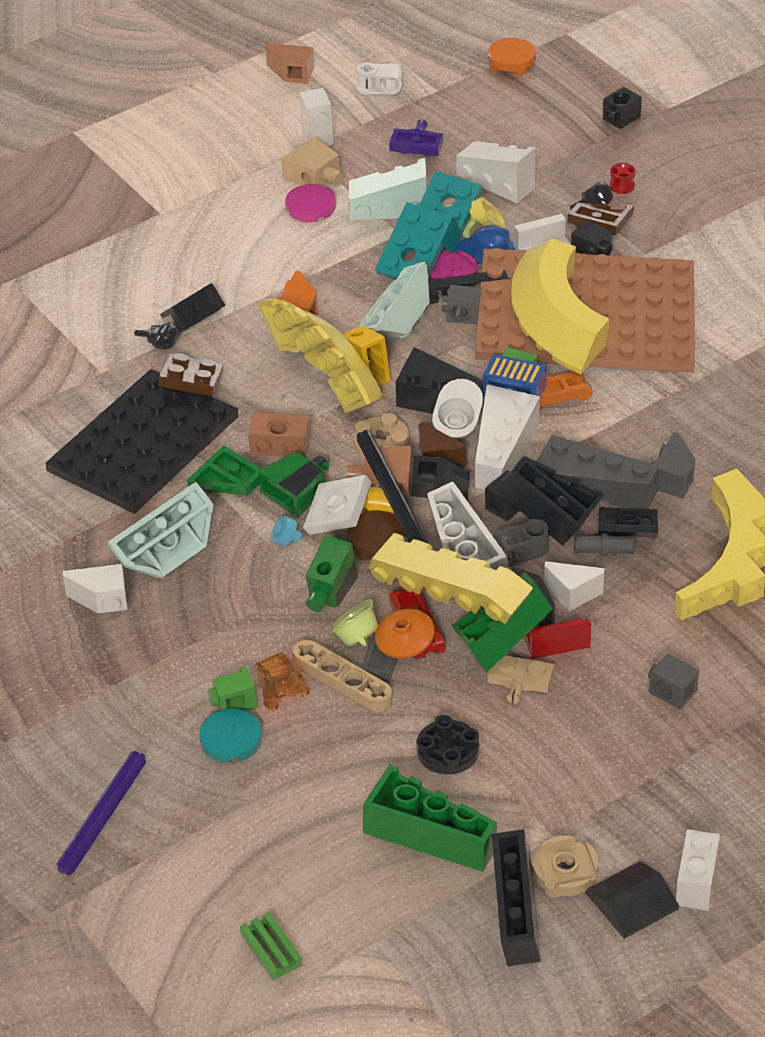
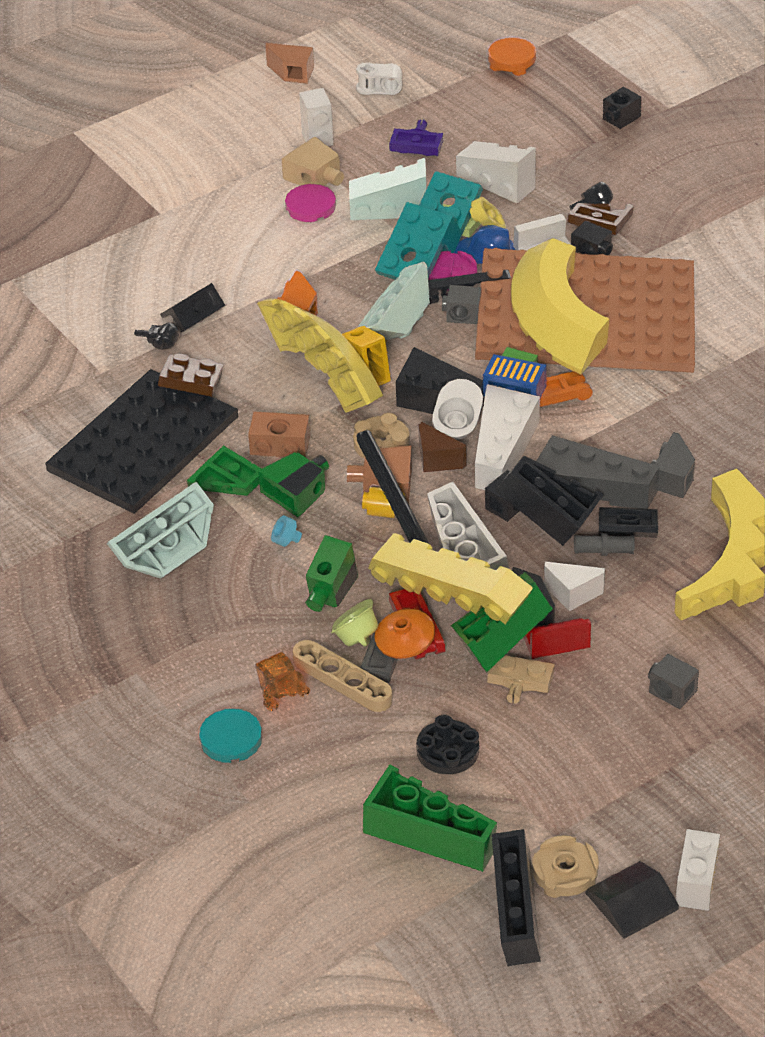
dark purple axle [57,751,146,875] -> none
white slope [63,564,128,613] -> none
bright green brick [207,665,257,711] -> none
bright green tile [240,912,302,980] -> none
white plate [303,474,372,535] -> none
reddish brown tile [347,510,406,561] -> none
black slope [410,455,470,501] -> none
dark grey piece [493,519,549,567] -> none
red wheel [610,163,636,194] -> none

